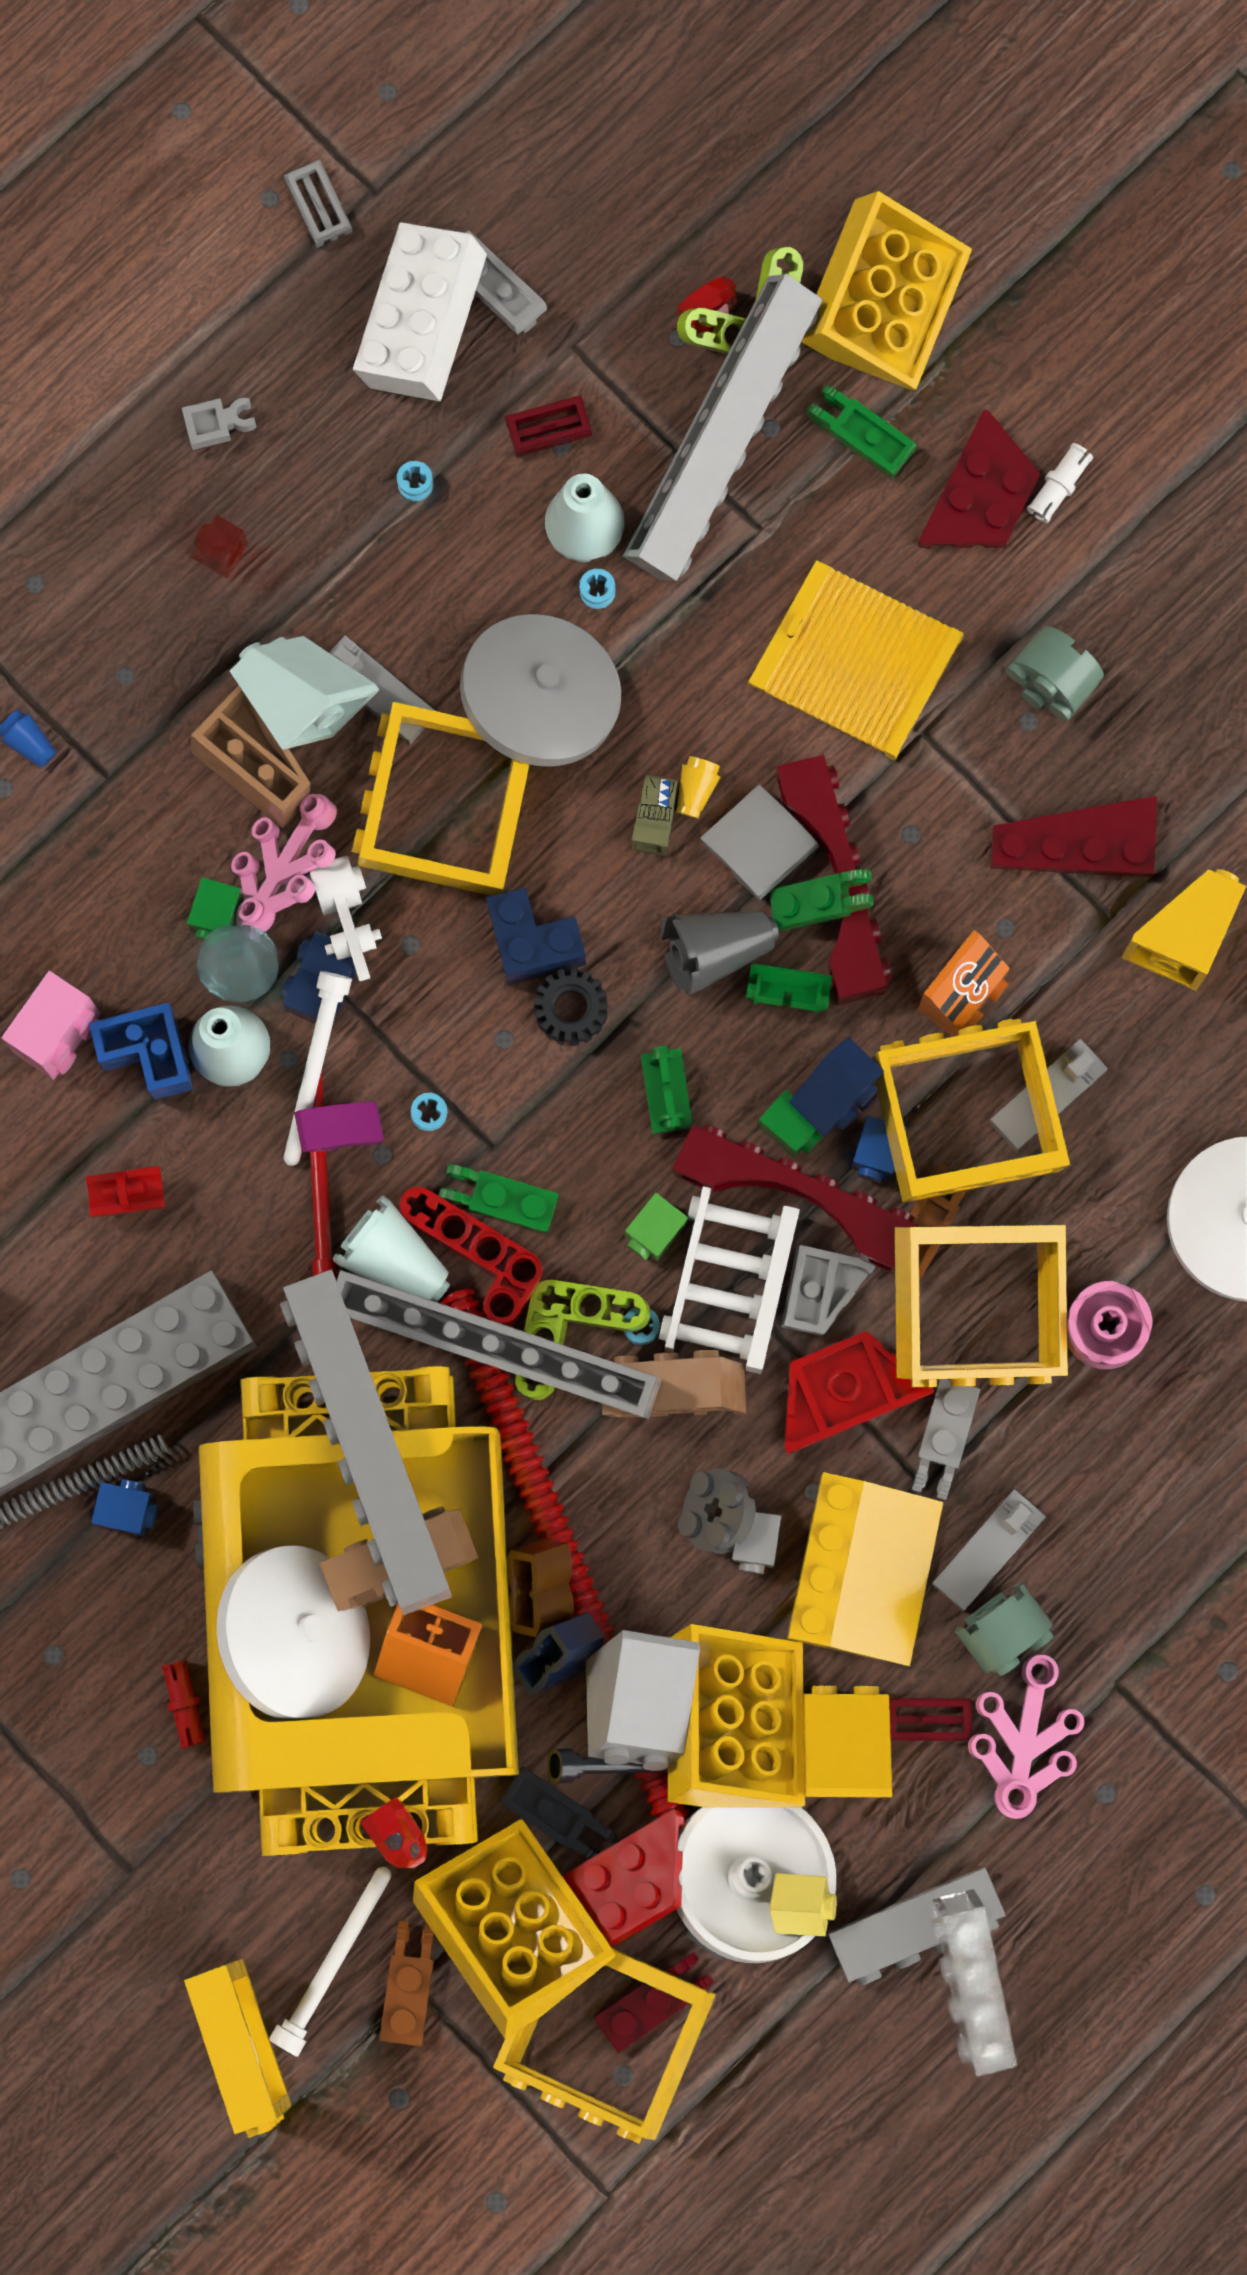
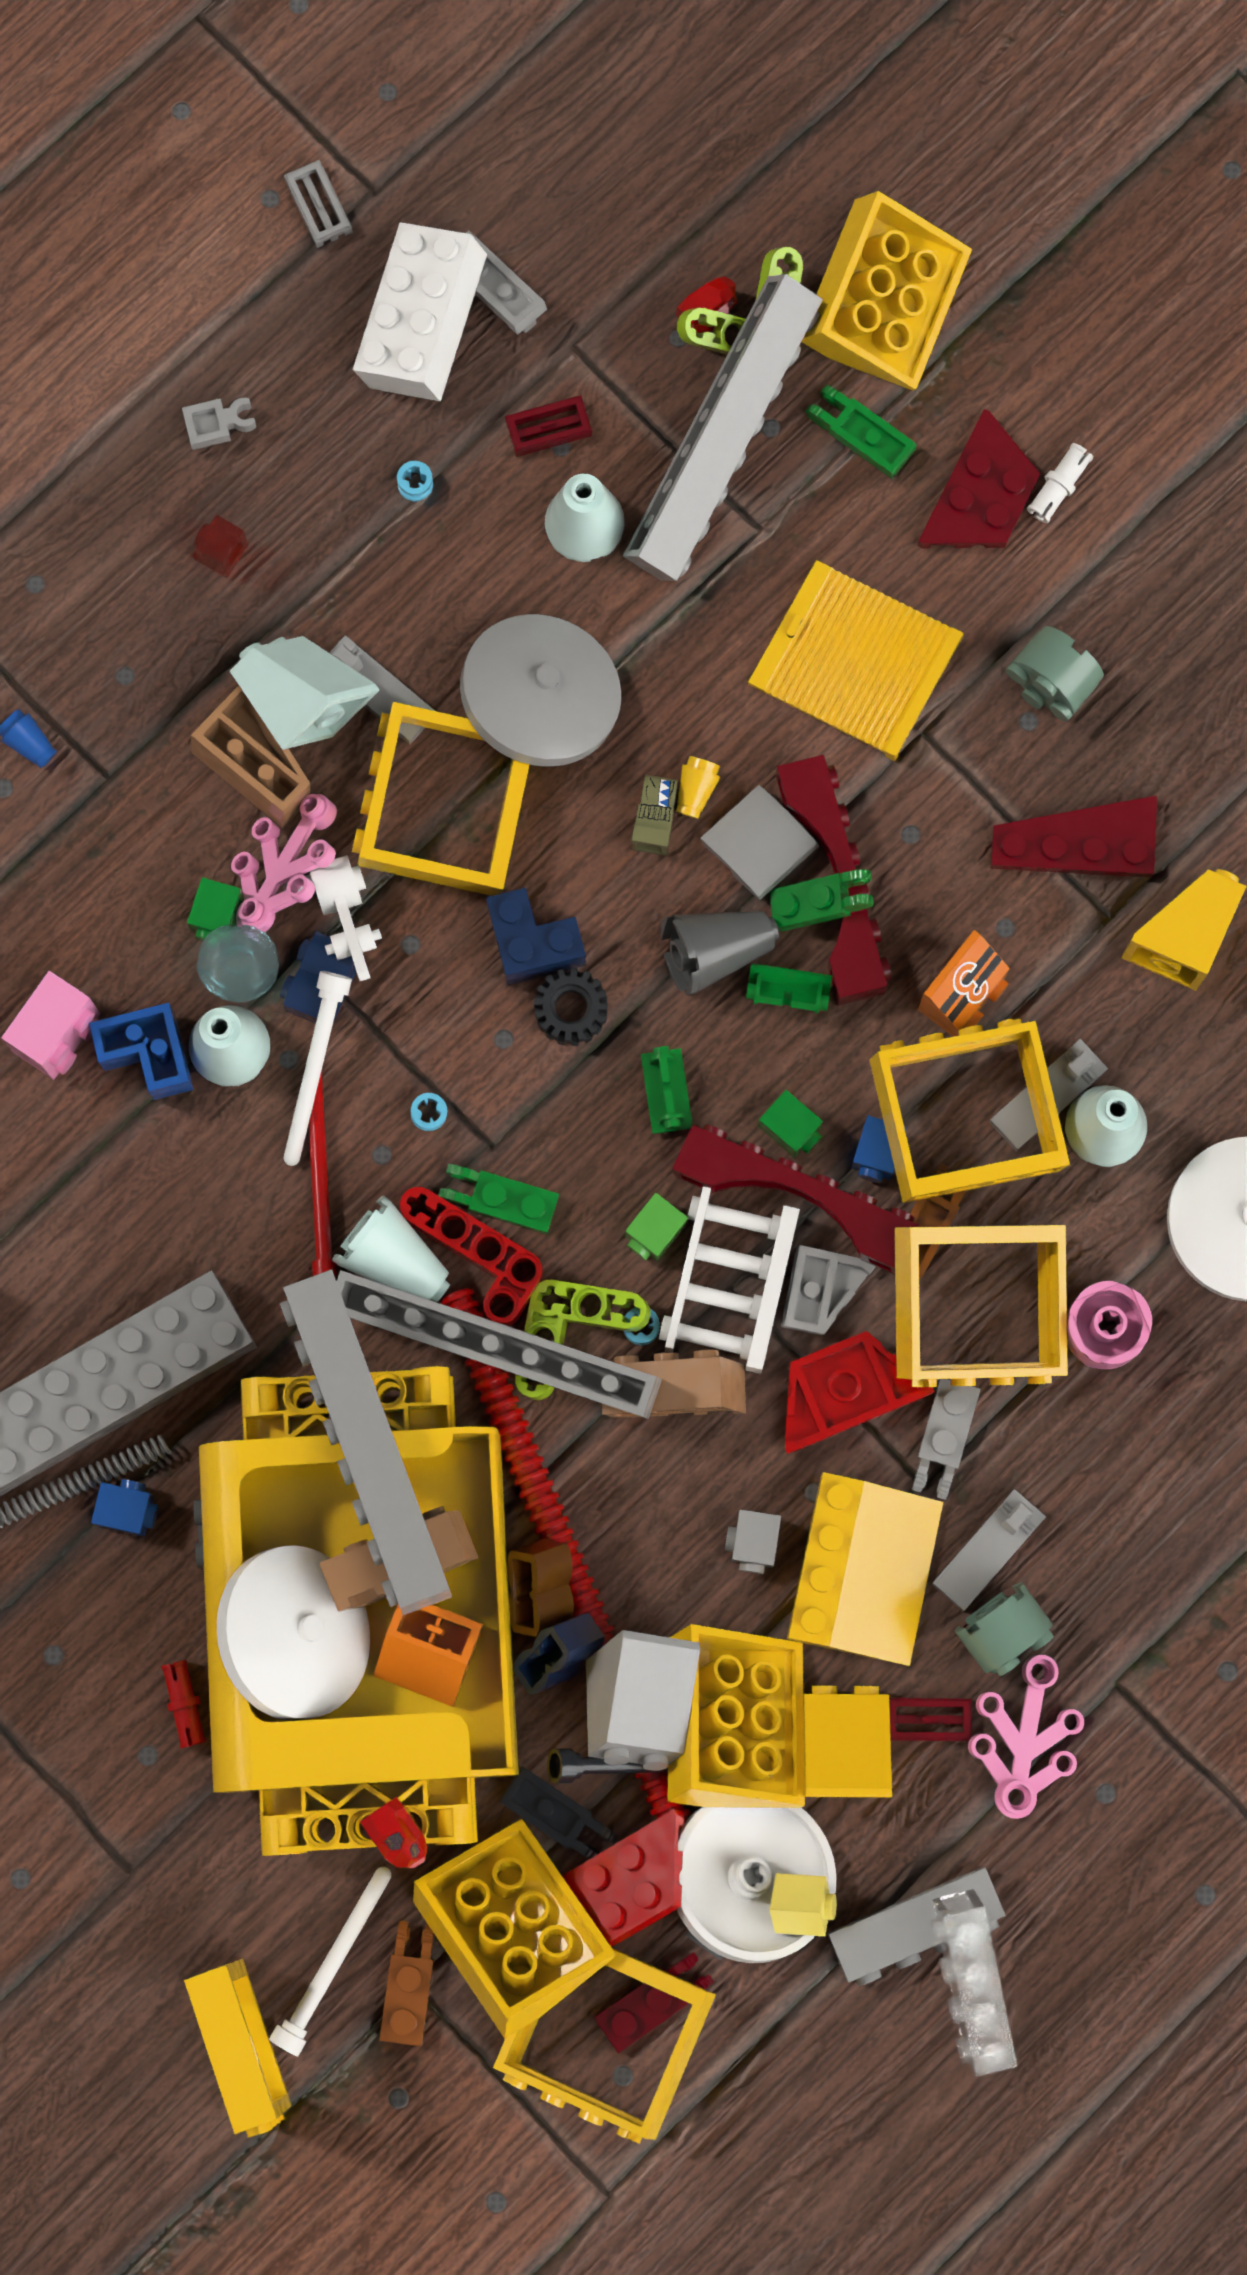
red hips [86,1166,166,1218] -> none
magenta slope [294,1102,384,1152] -> none
medium azure bush [579,569,616,609] -> none
dark grey plate [678,1469,756,1554] -> none
dark blue brick [789,1037,884,1137] -> none
none -> light aqua cone [1065,1085,1147,1167]

